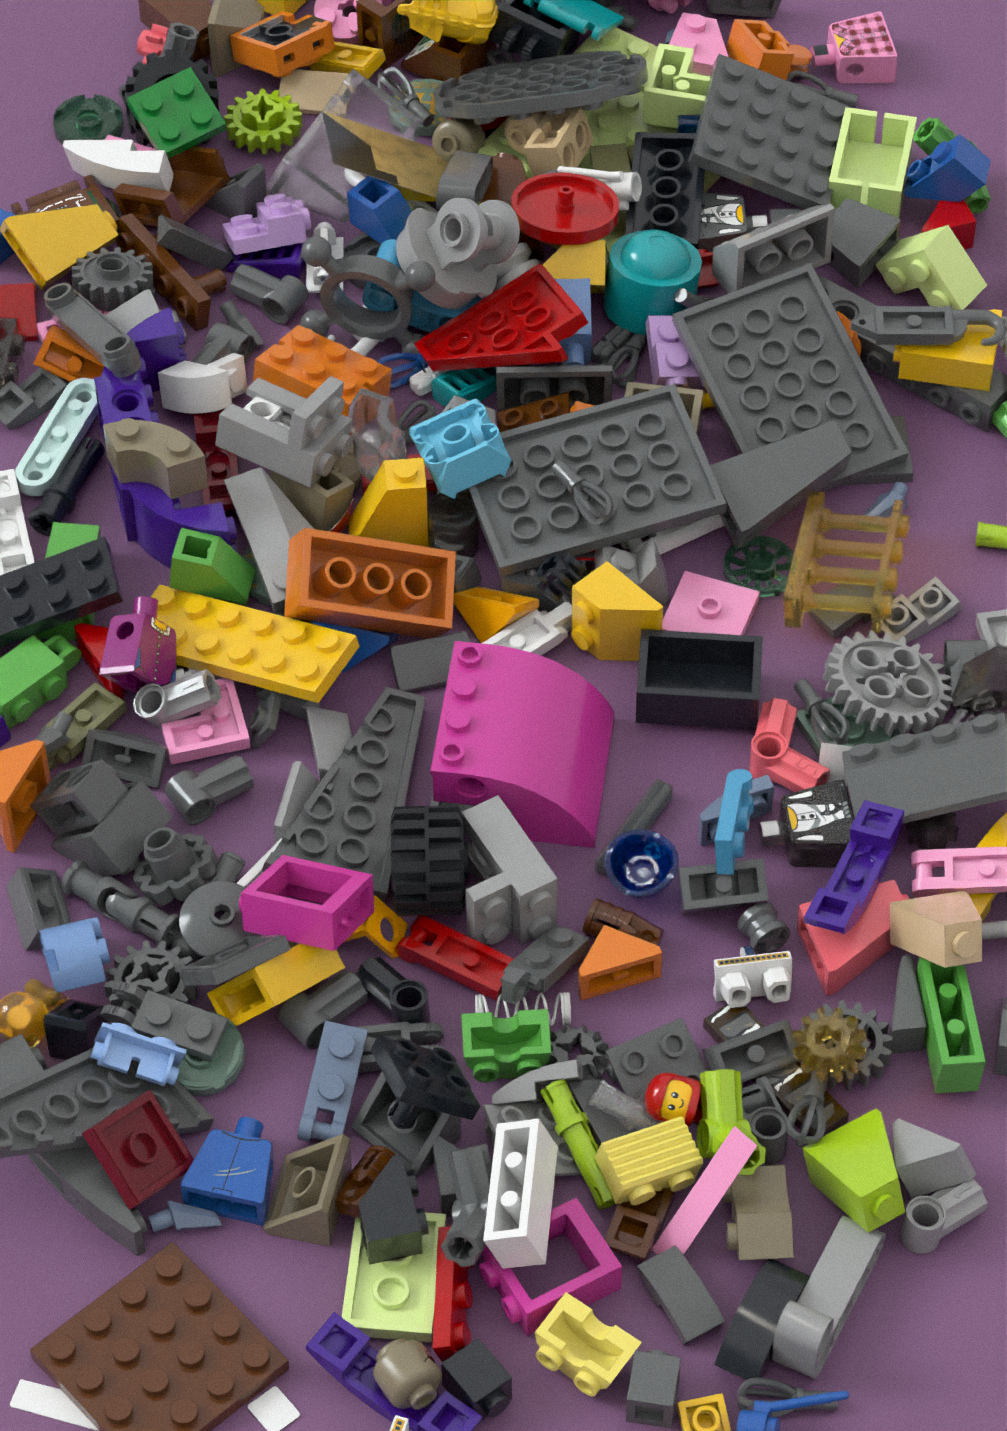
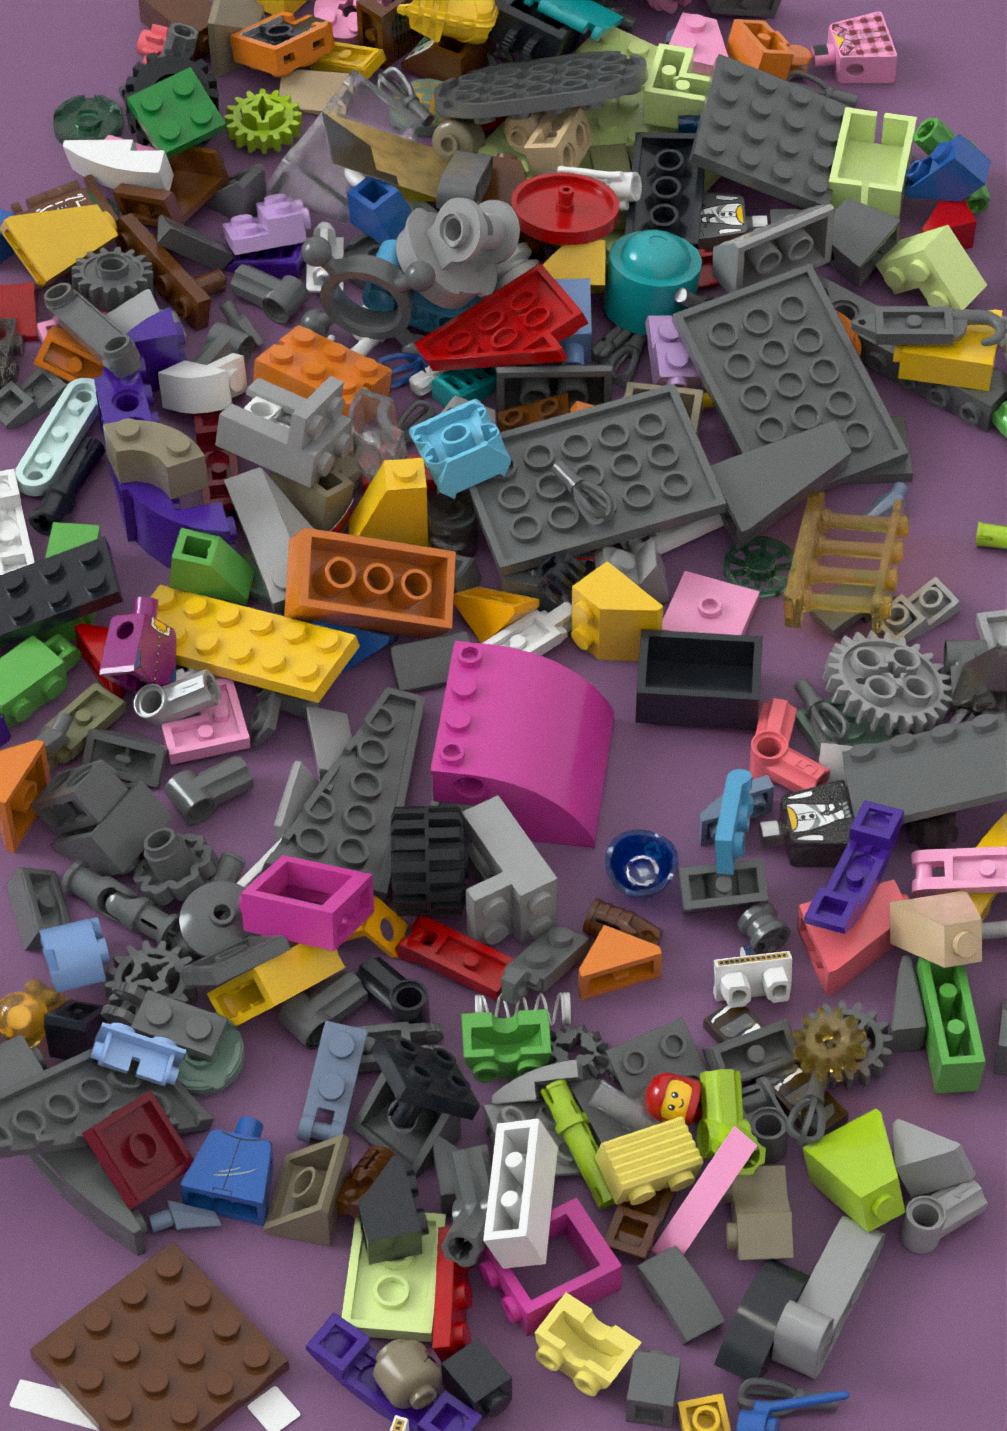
dark grey axle [595,779,673,877] -> none

